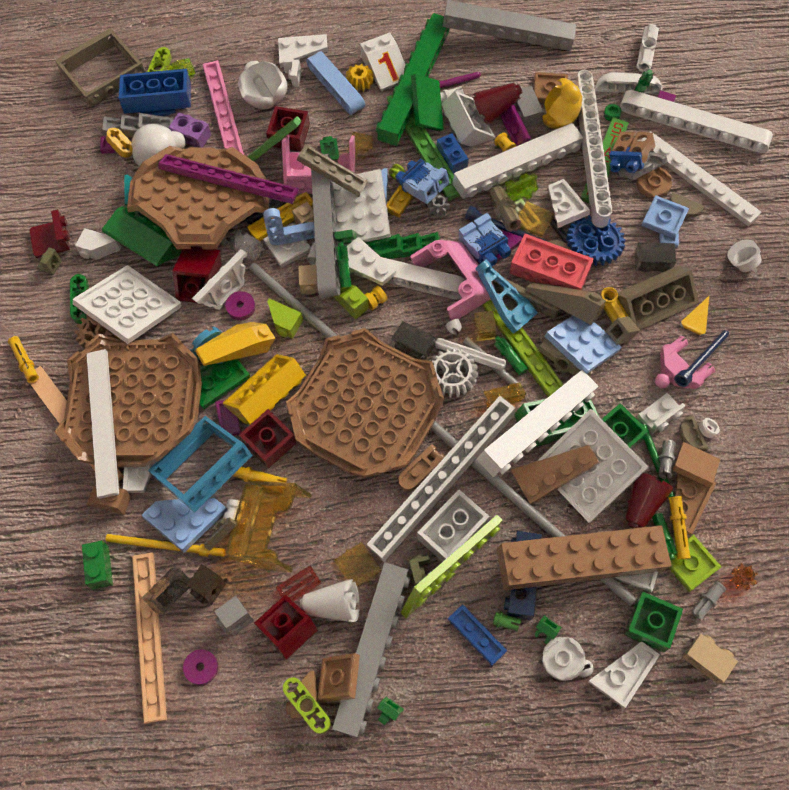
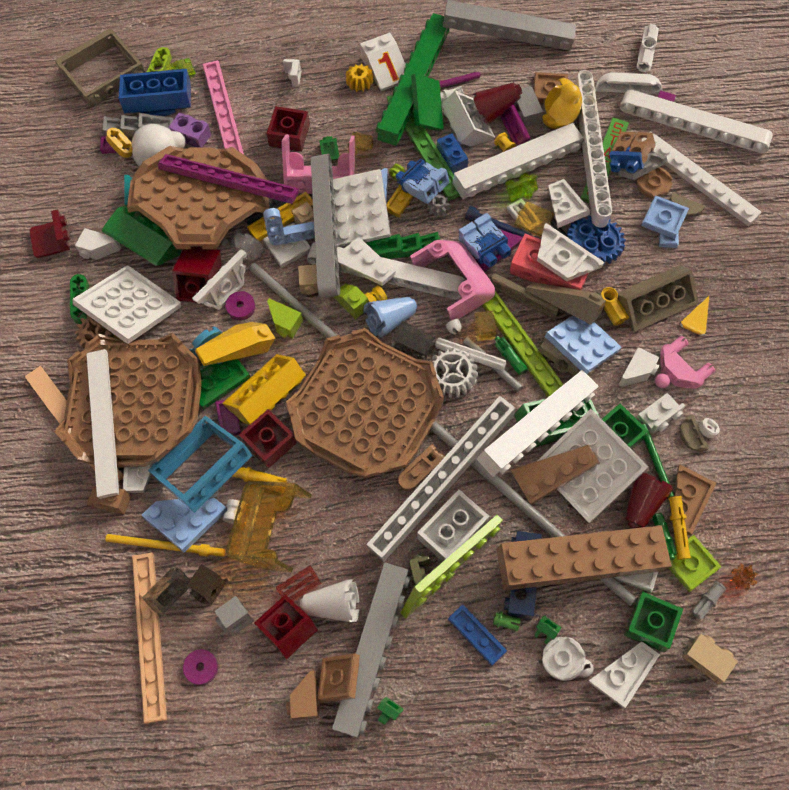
yellow pin [8,336,39,383] -> none
olive bracket [37,248,62,275] -> none
green brick [82,540,113,590] -> none
dark tan tile [205,517,237,550] -> none
white piece [238,61,287,109] -> none
bright green tile [247,116,301,161] -> none
white wing [278,34,328,68] -> none
lime beam [283,677,331,734] -> none
dark tan tile [297,144,368,197] -> none
light blue beam [306,51,365,115] -> none
green plate [334,229,356,244] -> none
clear yellow piece [334,542,382,588] -> none
green piece [335,242,352,288] -> none
dark azure plate [475,259,538,333] -> none
clear yellow hinge [483,382,526,408] -> none
dark tan piece [489,185,521,232] -> none
green tile [604,104,622,121] -> none
dark tan brick [606,316,640,345] -> none
green piece [634,69,654,93] -> none
clear smoke brick [634,243,676,273] -> none
light grey pin [658,440,676,479] -> none
medium nougat tile [673,442,720,488] -> none
dark blue piece [674,330,729,387] -> none
white piece [727,239,762,273] -> none
none -> light blue cone [364,297,417,338]
none -> white wing [537,223,604,281]
none -> white slope [619,347,660,387]

